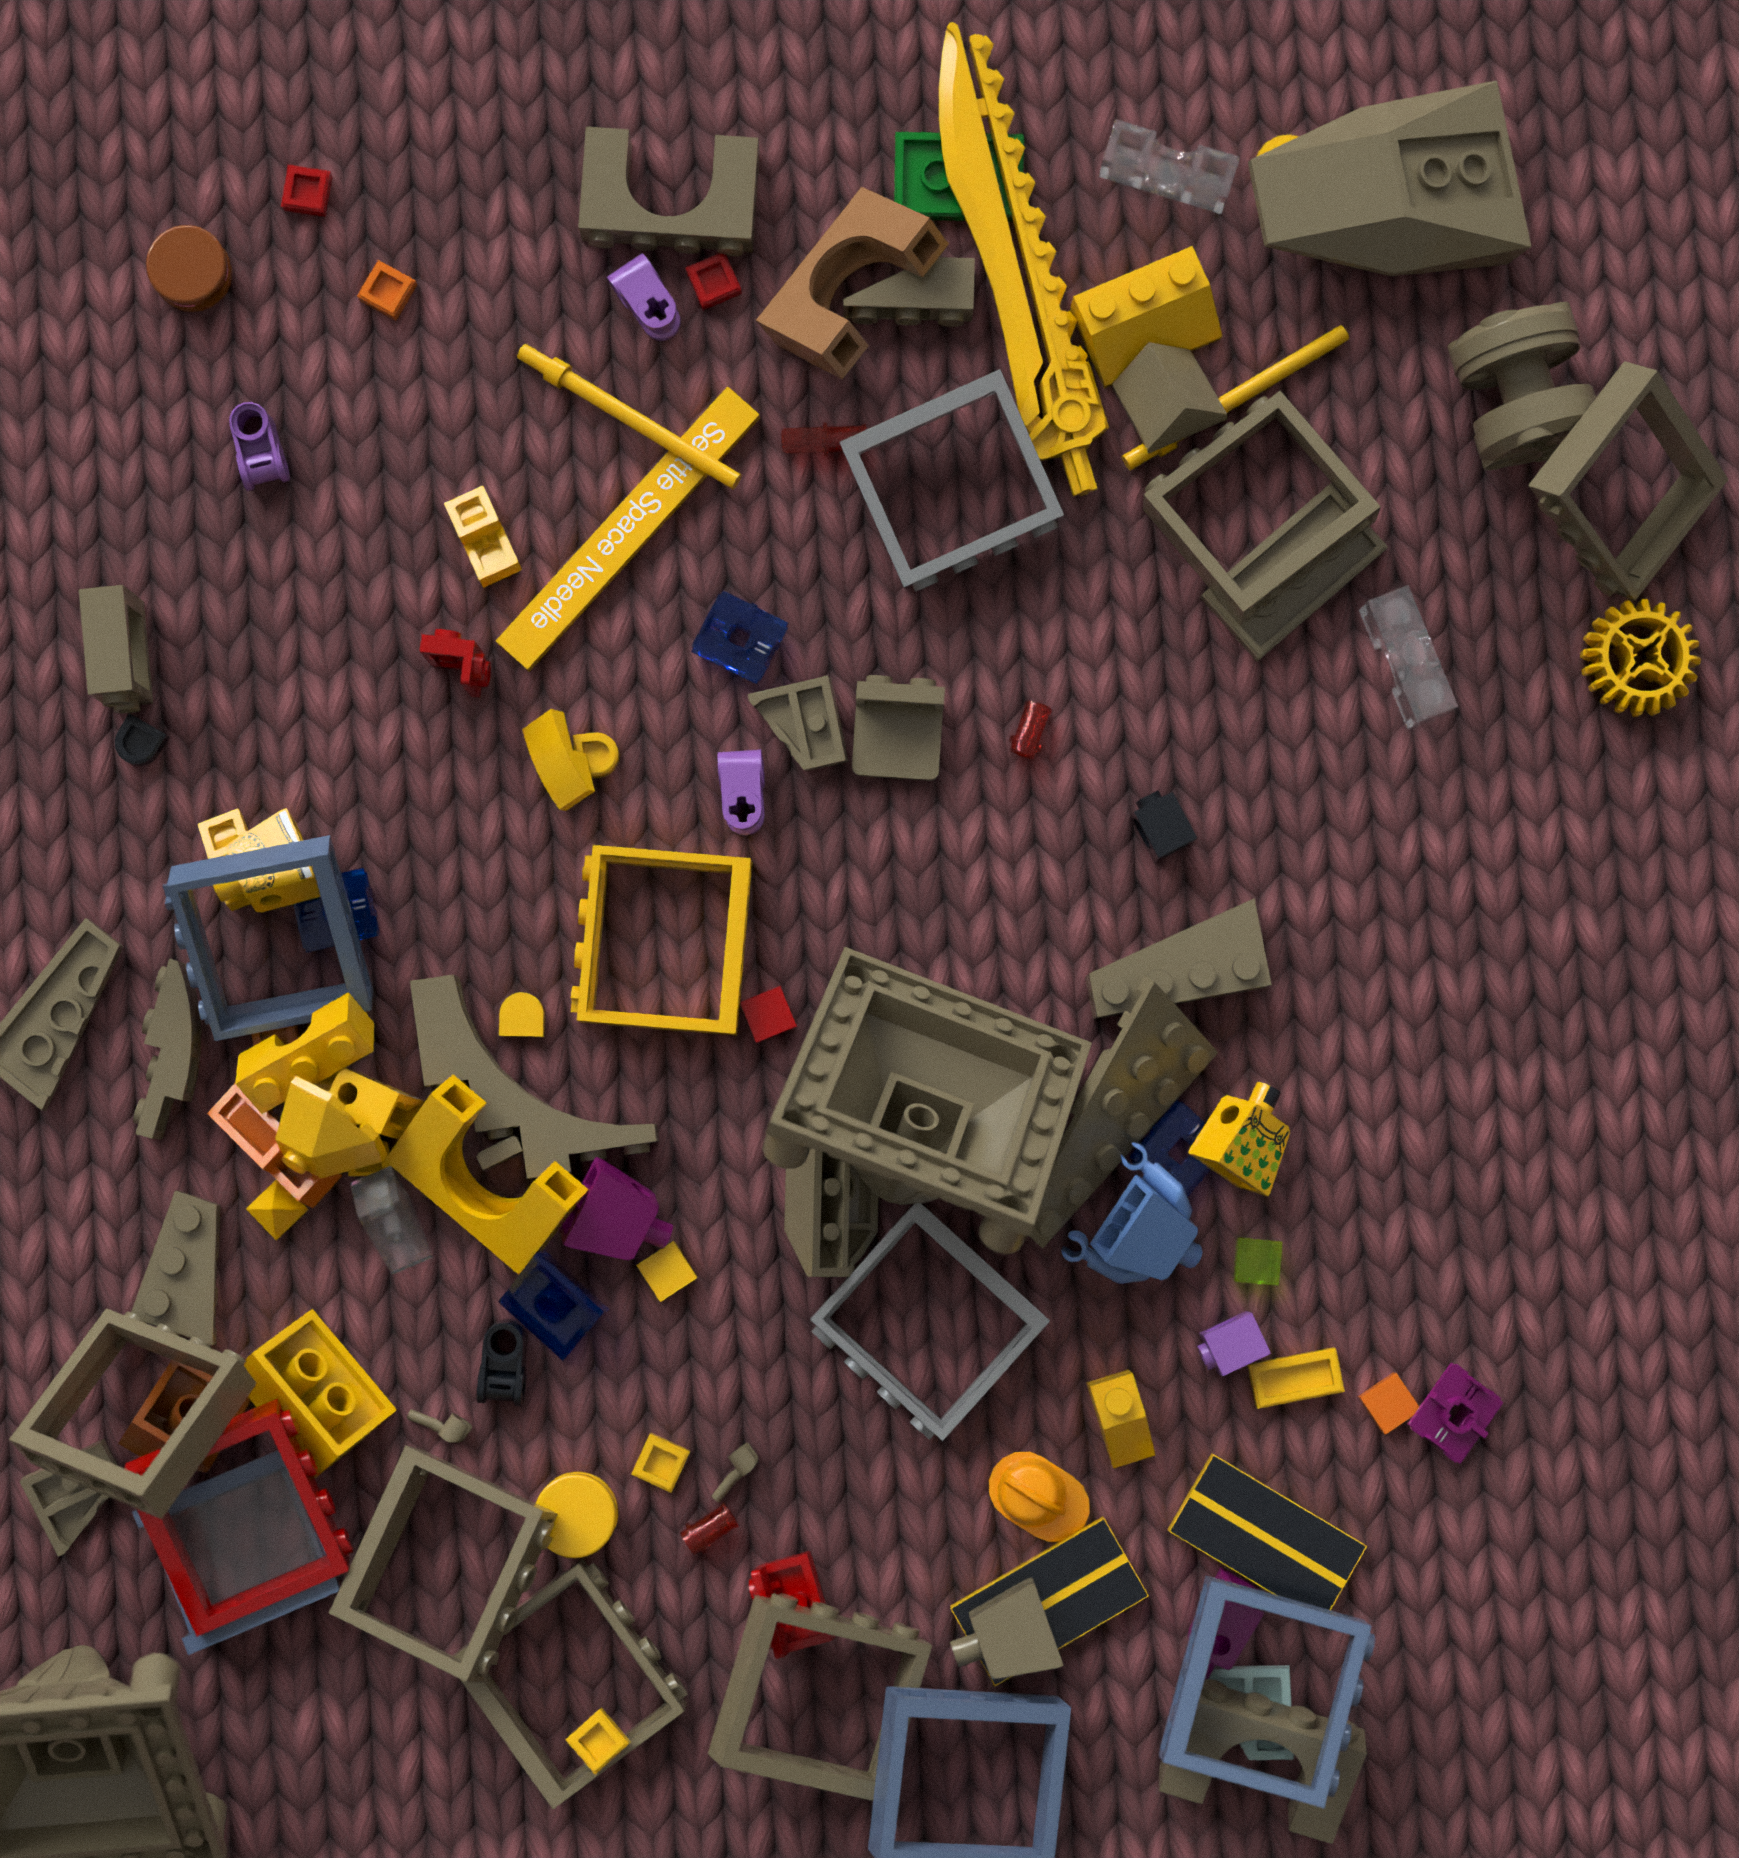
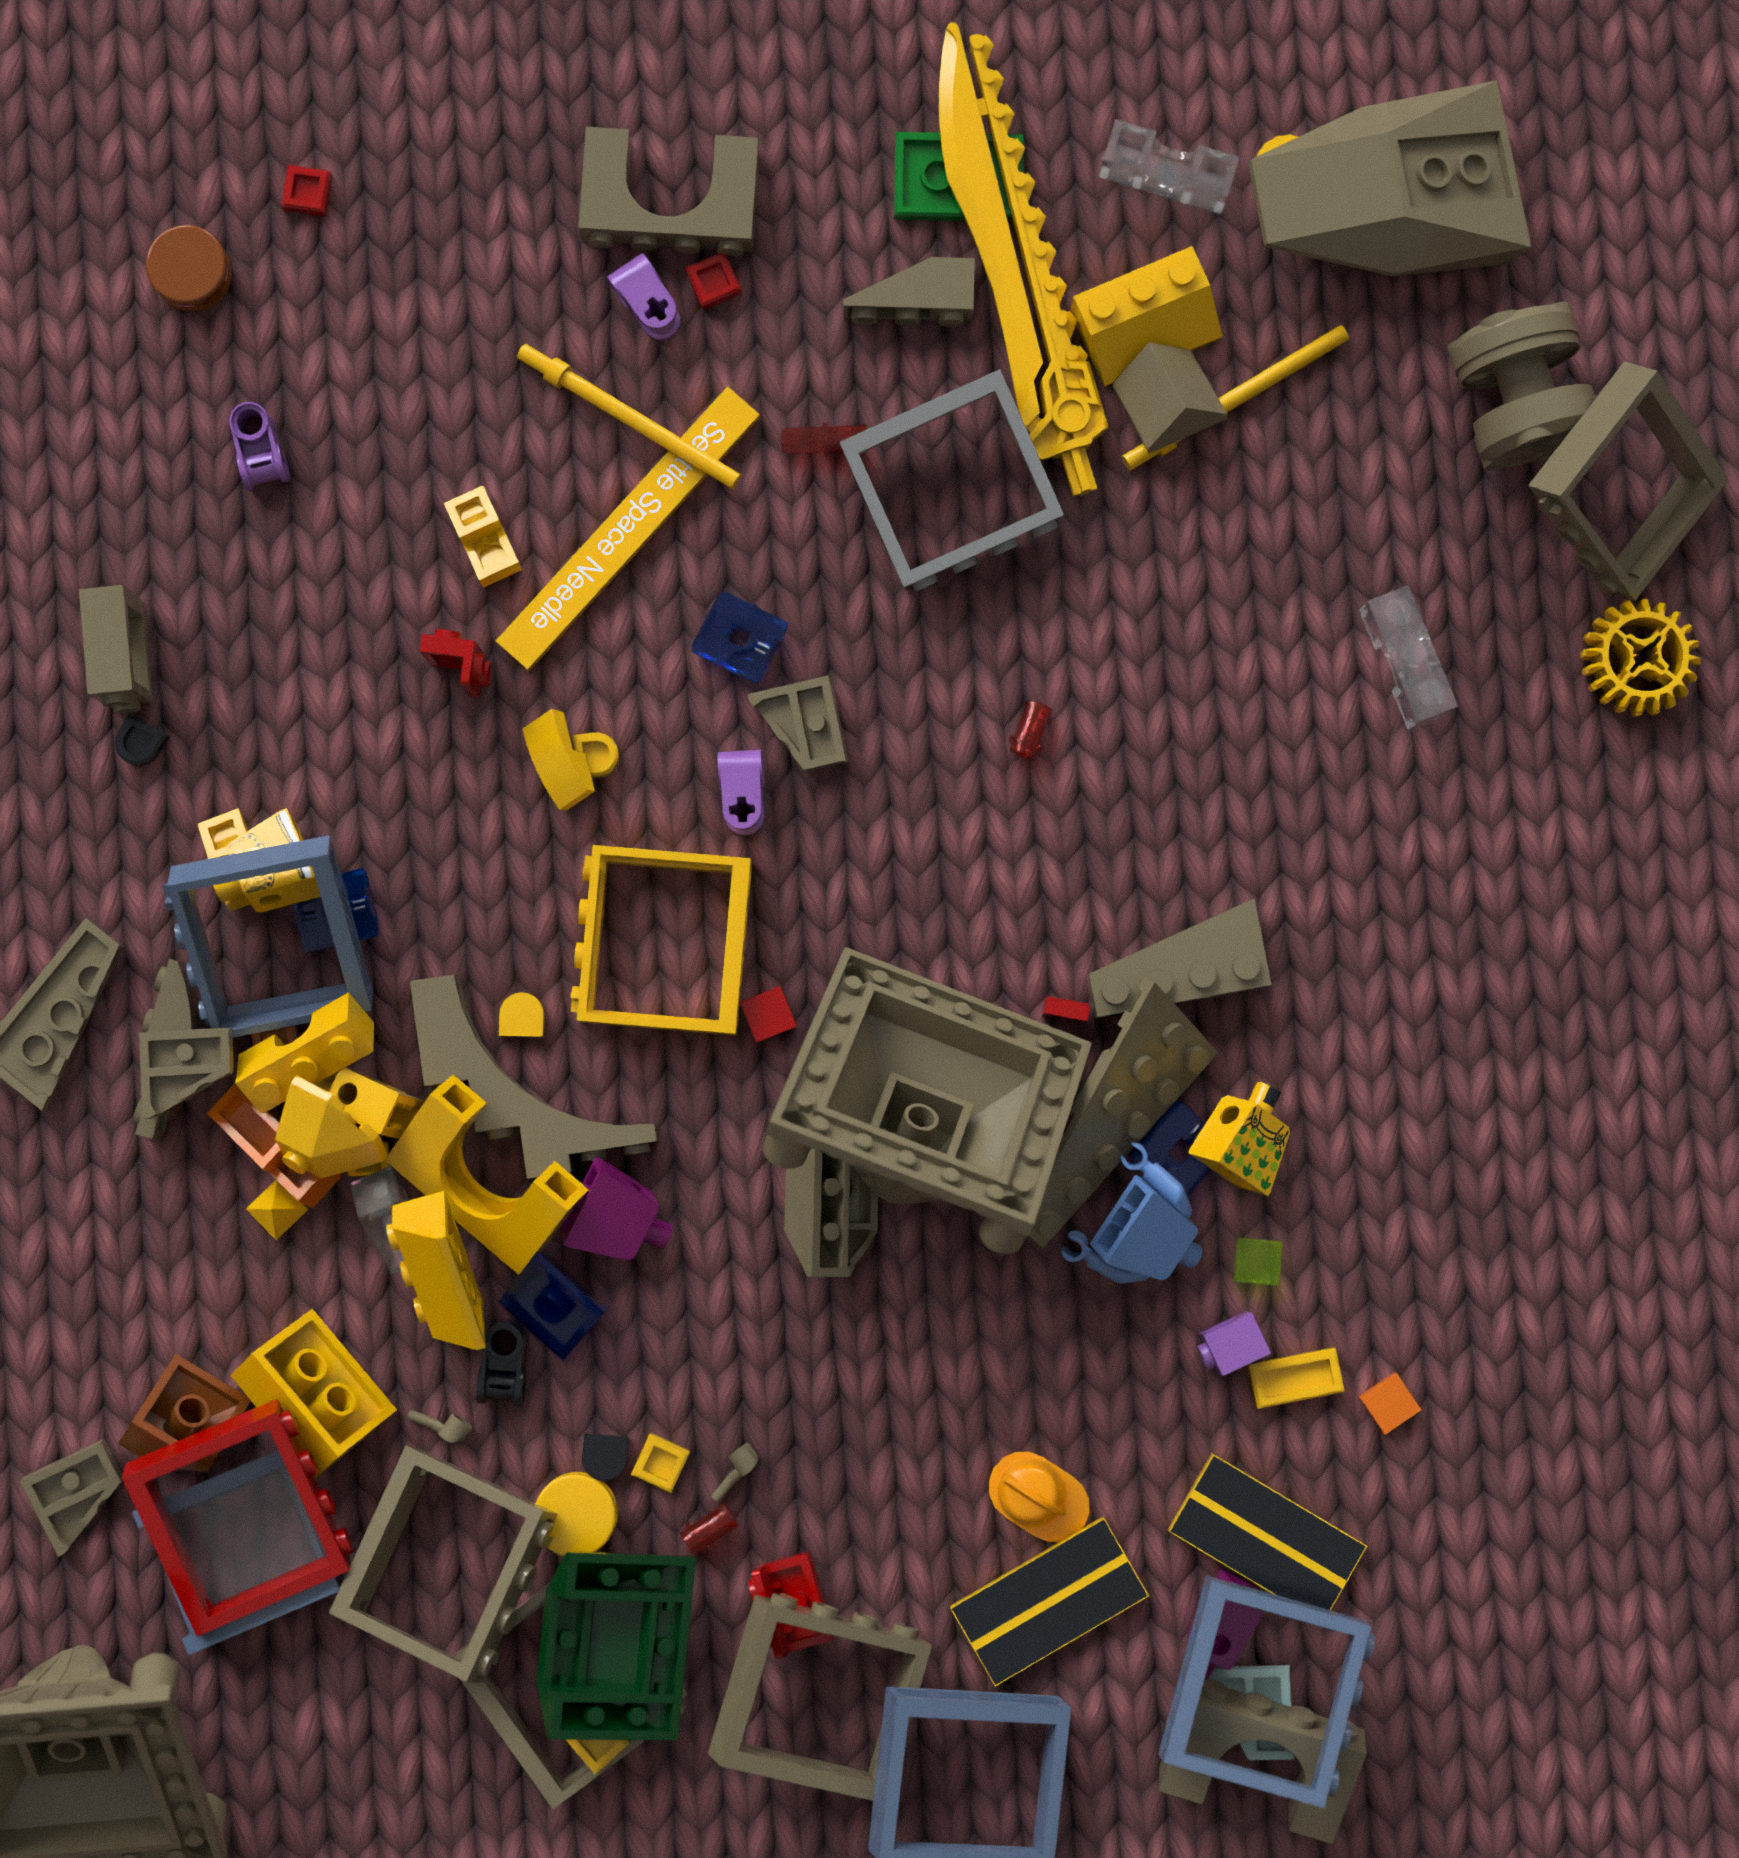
dark tan window [9,1308,257,1519] -> none
dark tan wing [131,1190,220,1345] -> none
orange tile [357,260,418,321] -> none
dark tan tile [476,1135,523,1170] -> none
yellow tile [636,1241,698,1302] -> none
medium nougat arch [756,187,949,379] -> none
light grey window [810,1203,1050,1441] -> none
dark tan bracket [852,675,945,781] -> none
dark tan torso [950,1577,1064,1679] -> none
yellow slope [1086,1370,1155,1469] -> none
black brick [1130,790,1197,863] -> none
dark tan window [1143,391,1381,625] -> none
dark tan tile [1200,483,1388,662] -> none
magenta piece [1408,1363,1503,1464] -> none
none -> dark tan wing [139,1028,234,1119]
none -> yellow slope [386,1191,486,1350]
none -> dark green slope [536,1552,696,1740]
none -> black tile [582,1433,630,1481]
none -> red tile [1042,996,1090,1023]

